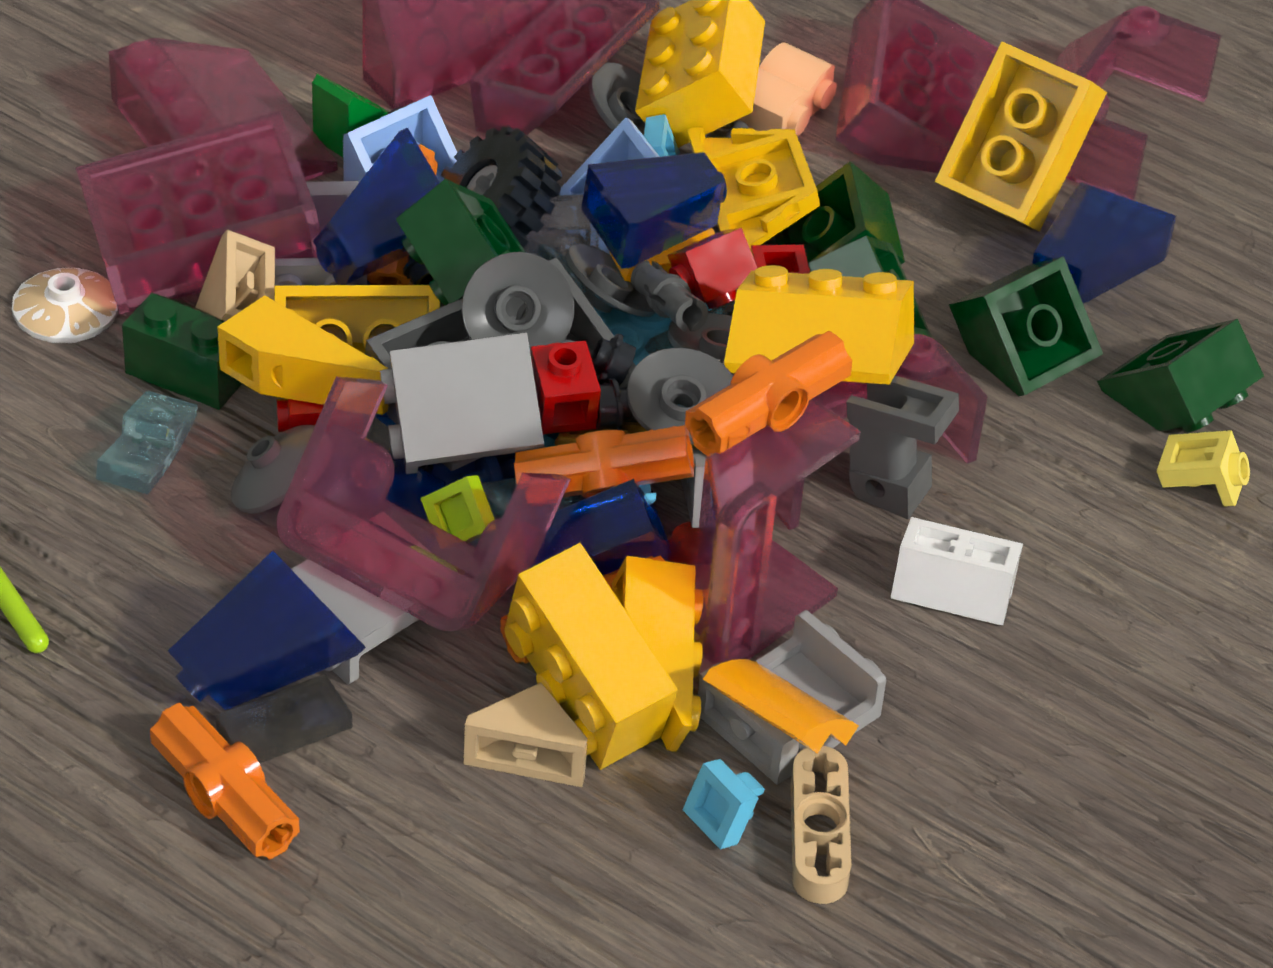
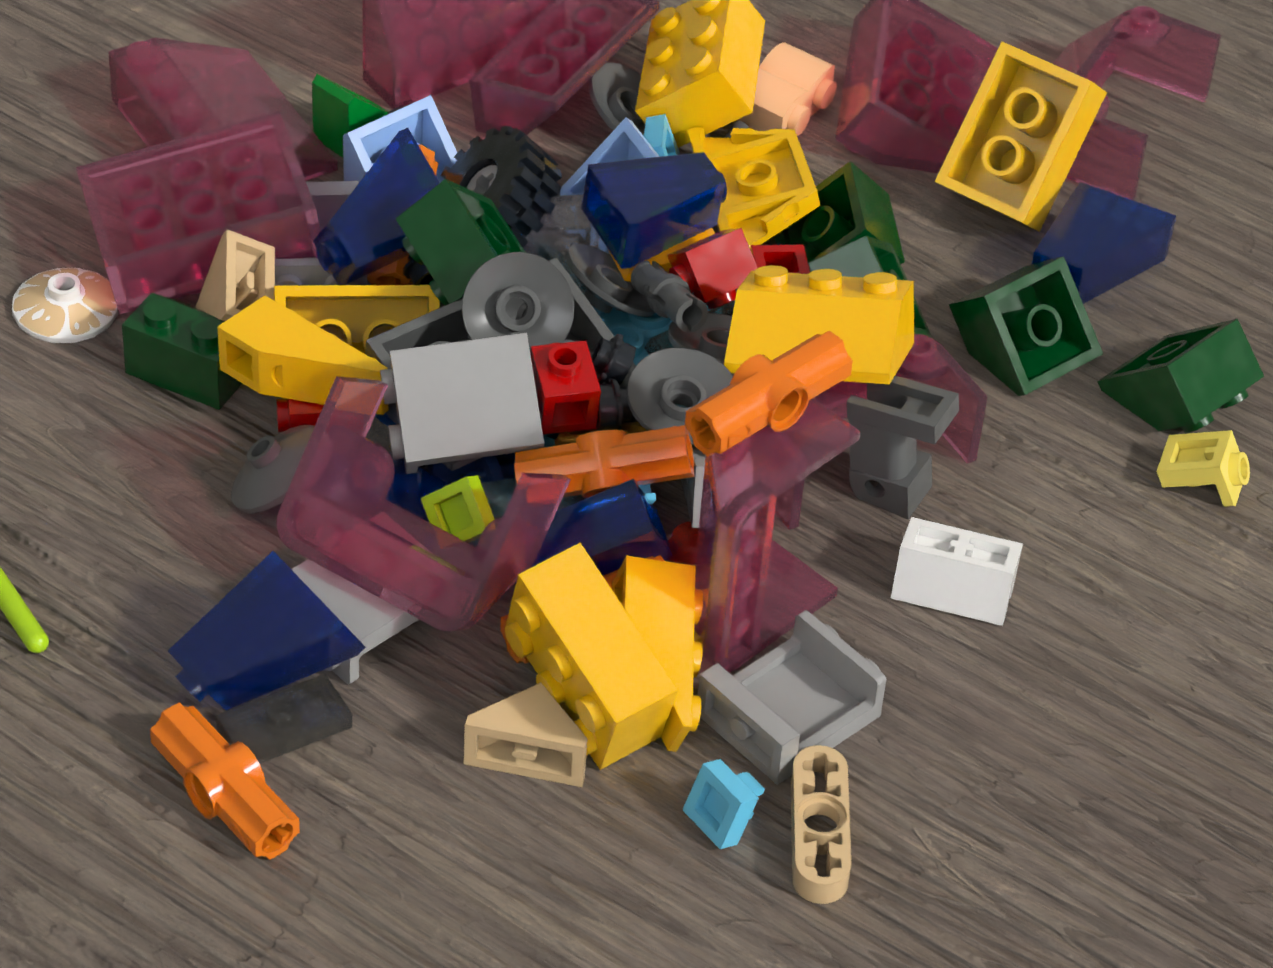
clear light blue slope [96,390,198,494] -> none
light orange slope [703,659,859,754] -> none

